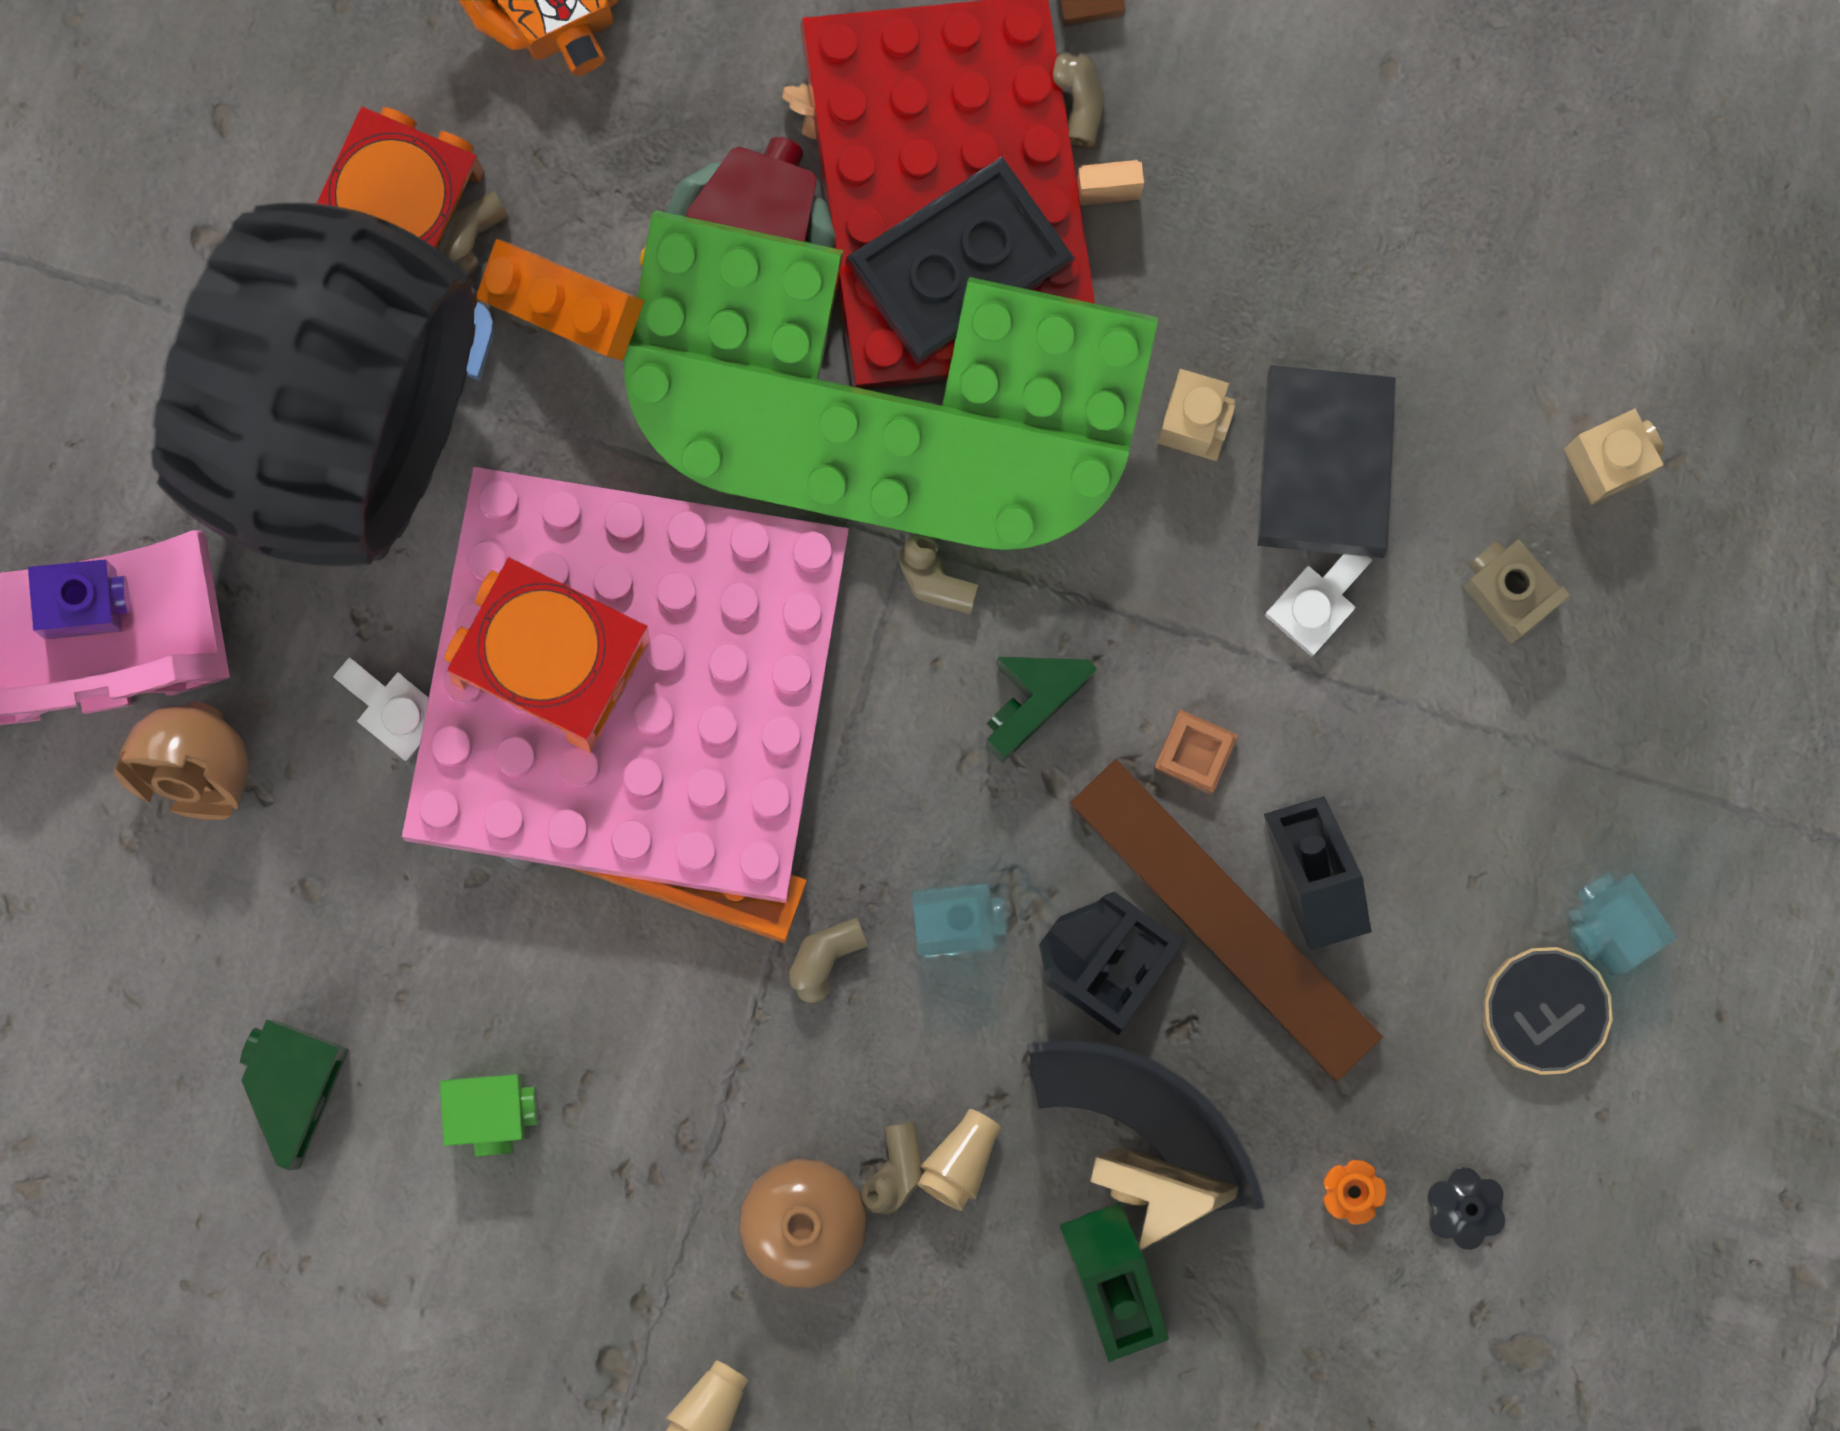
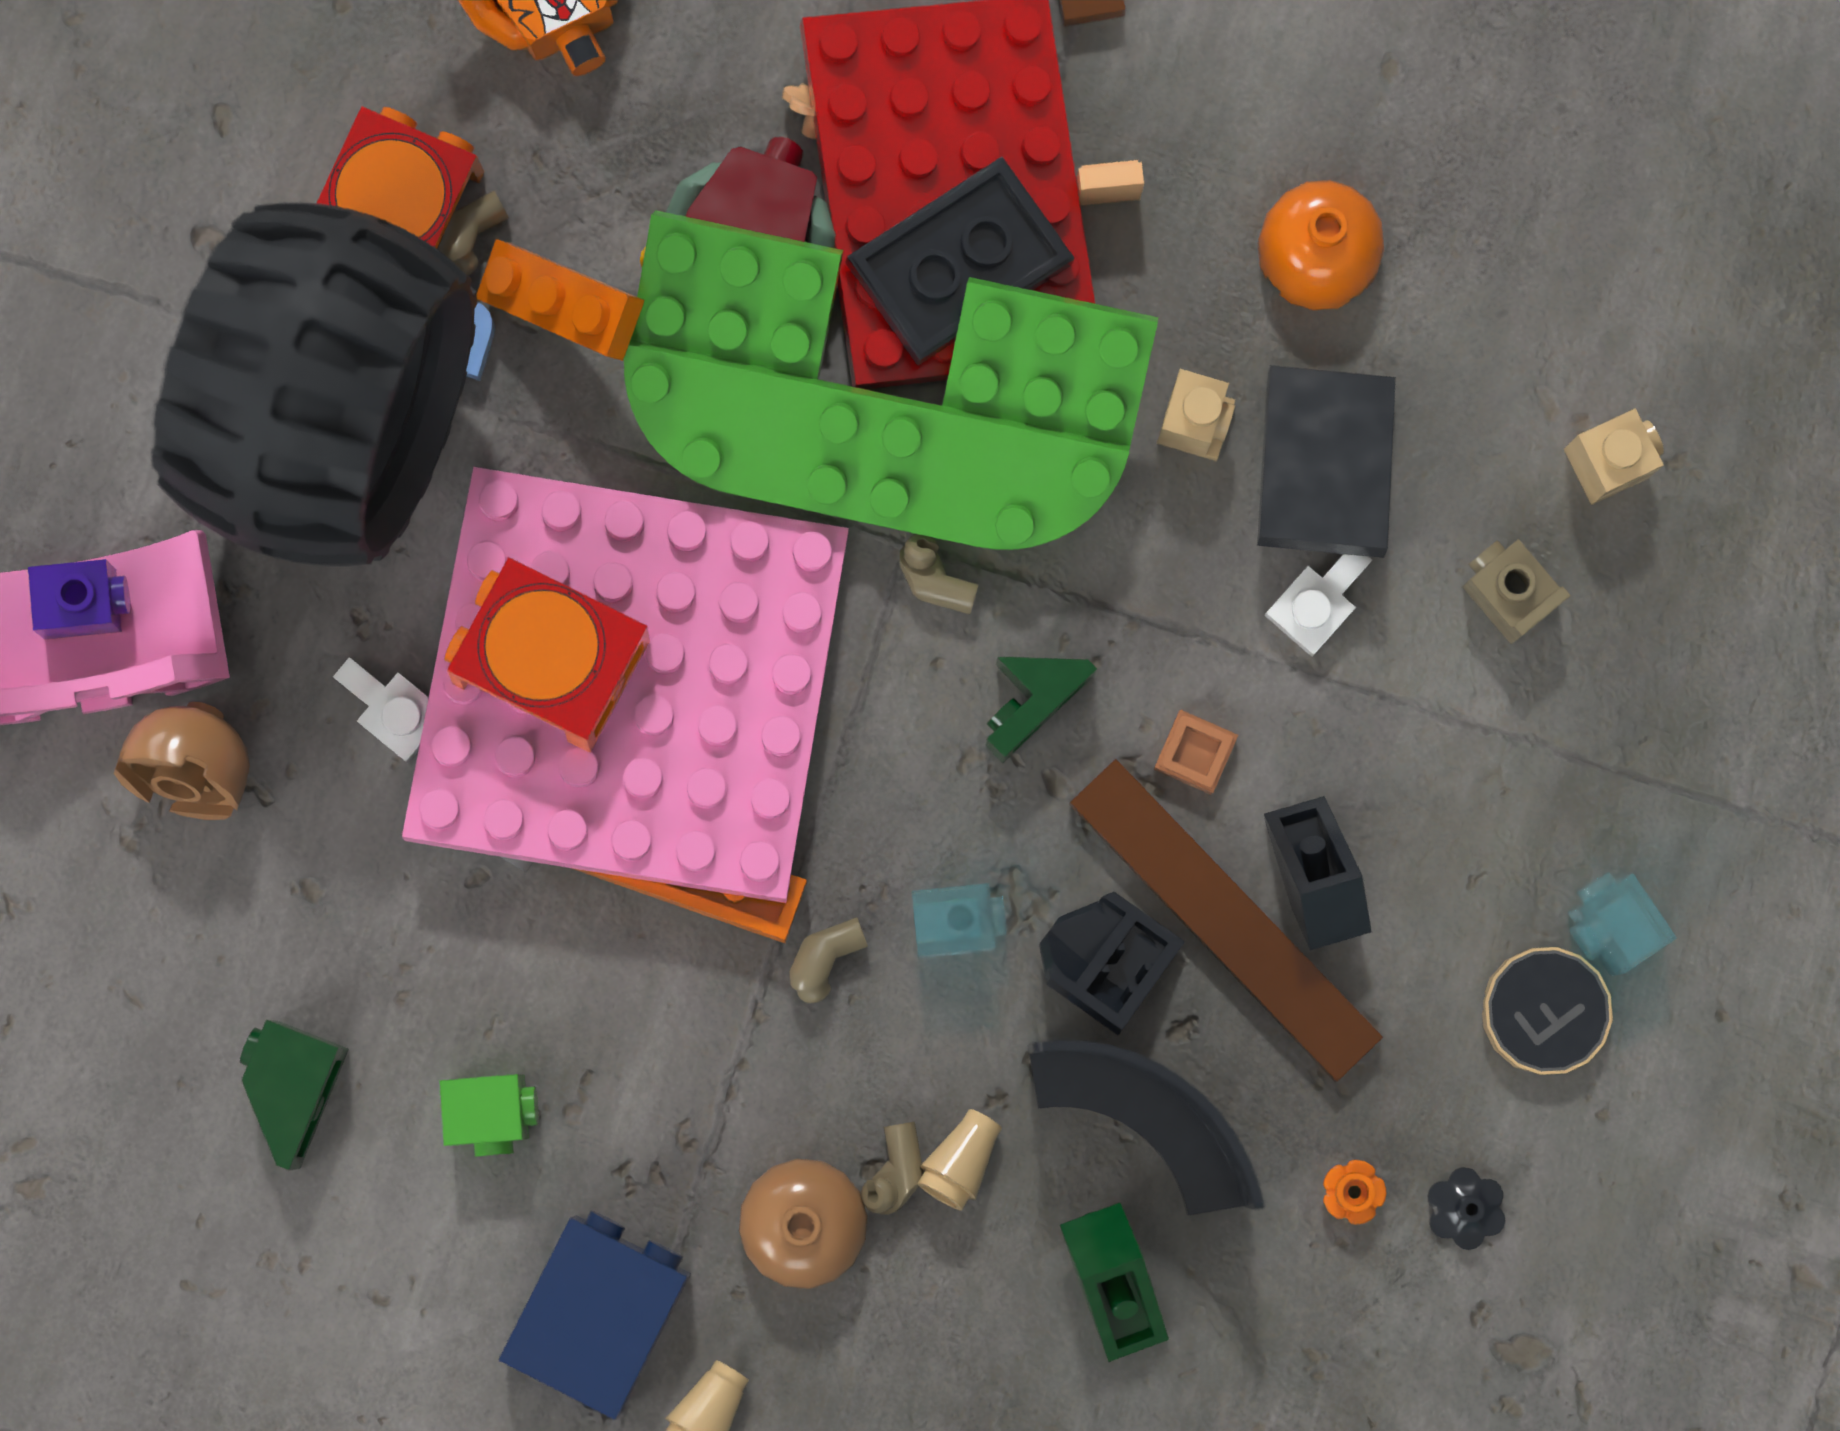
dark tan arm [1053,53,1105,148] -> none
tan slope [1091,1147,1239,1250] -> none
none -> dark blue brick [498,1210,691,1420]
none -> orange cylinder [1258,180,1384,310]

